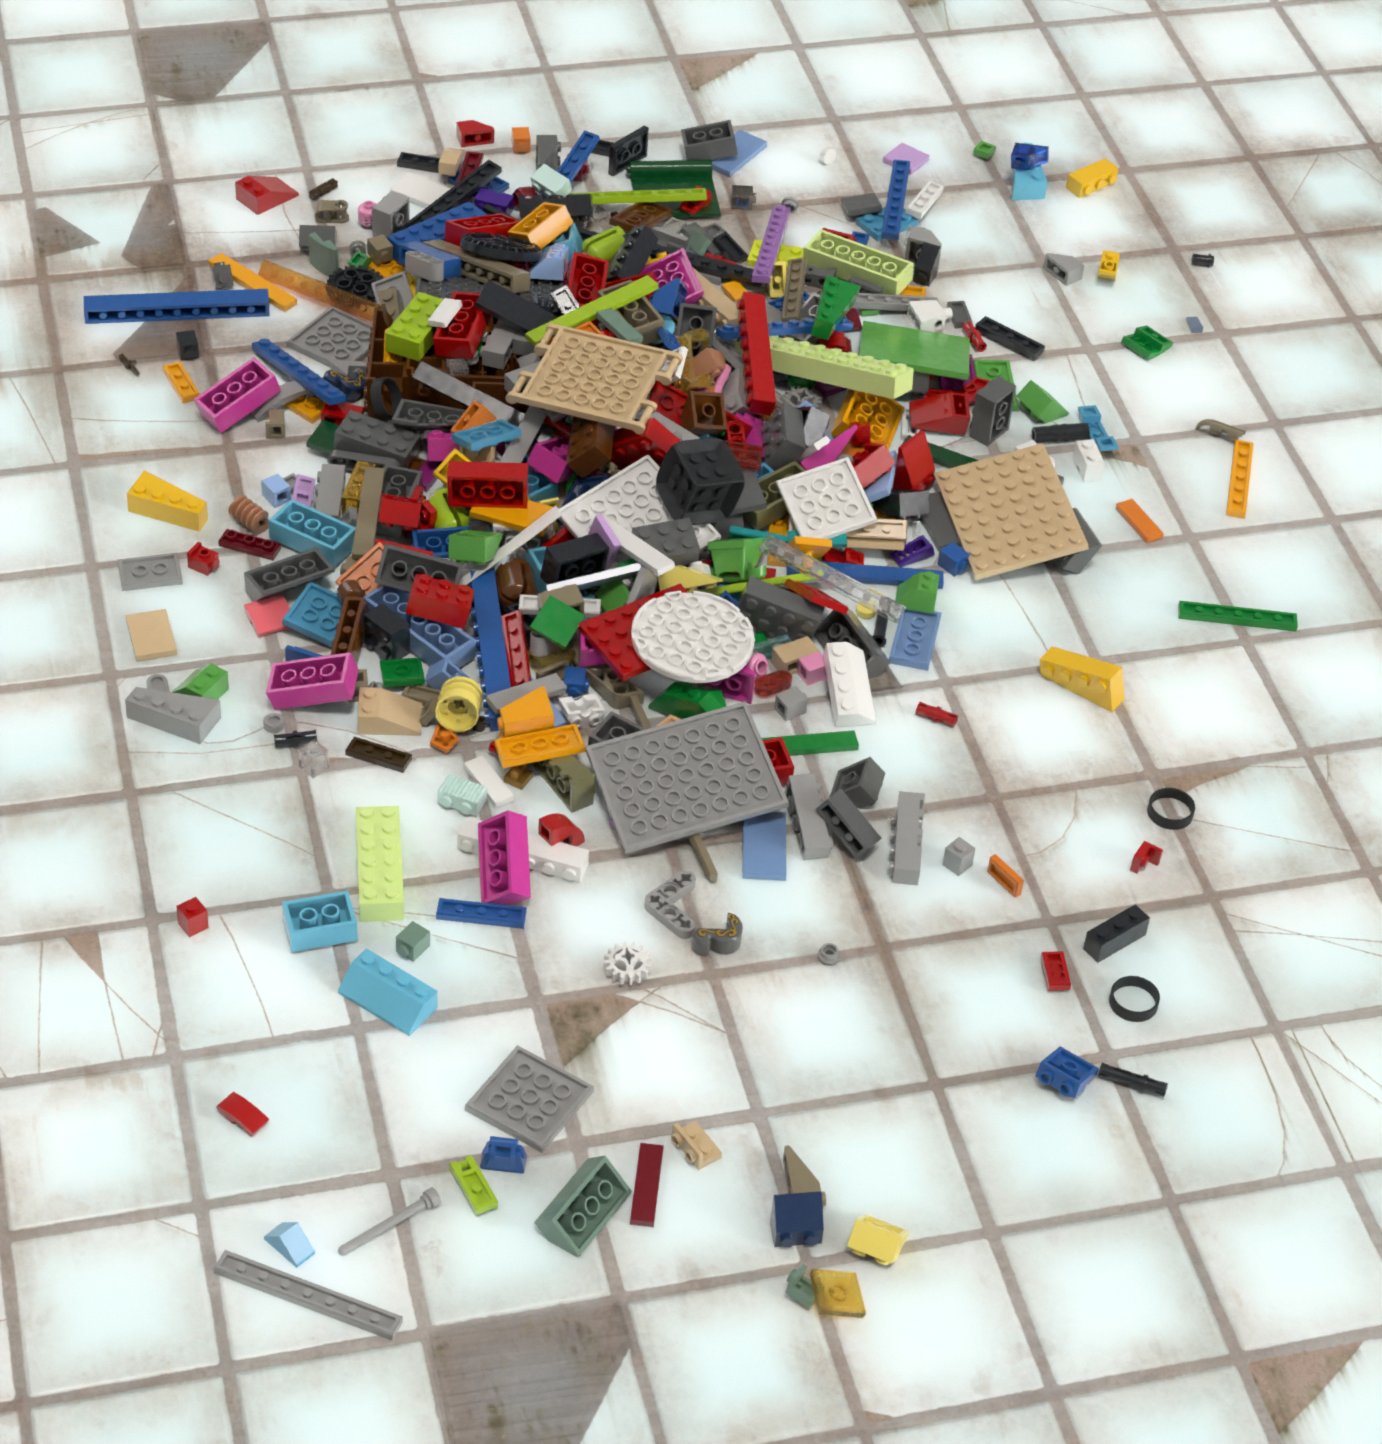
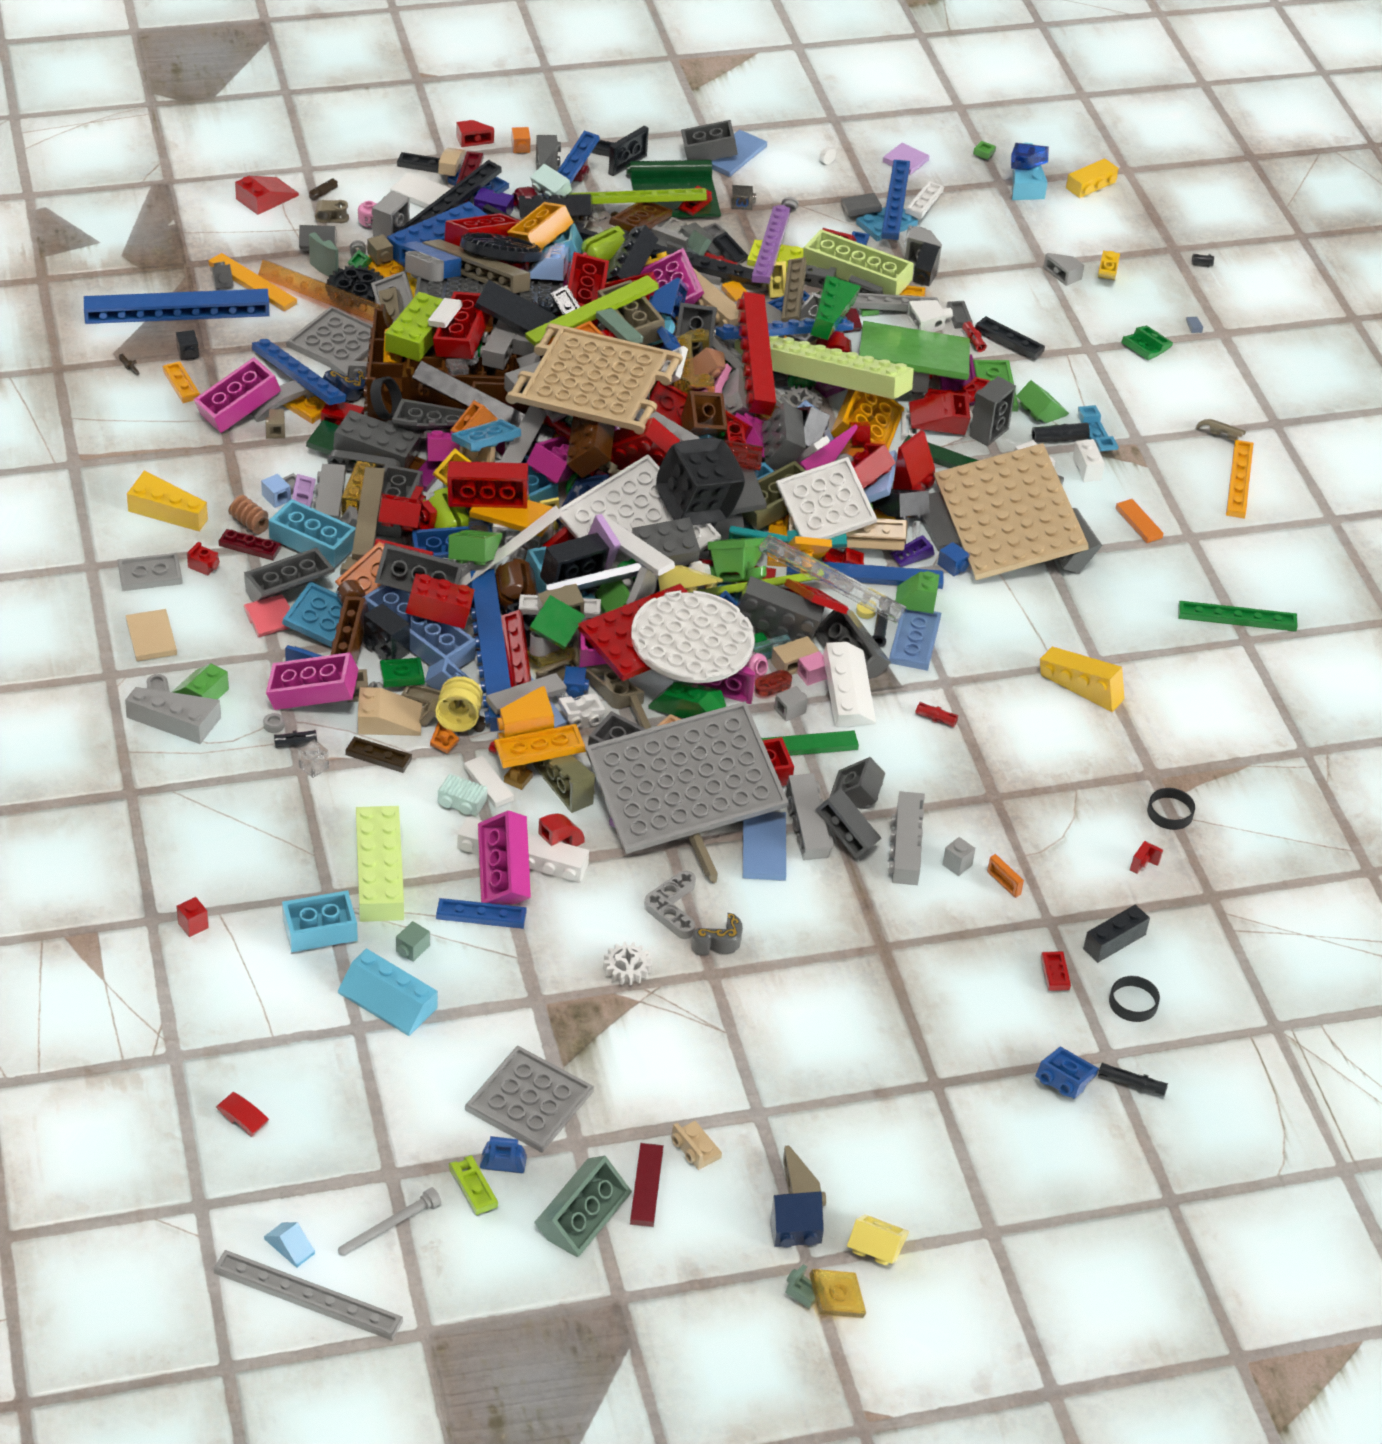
light grey plate [818,943,840,964] -> none

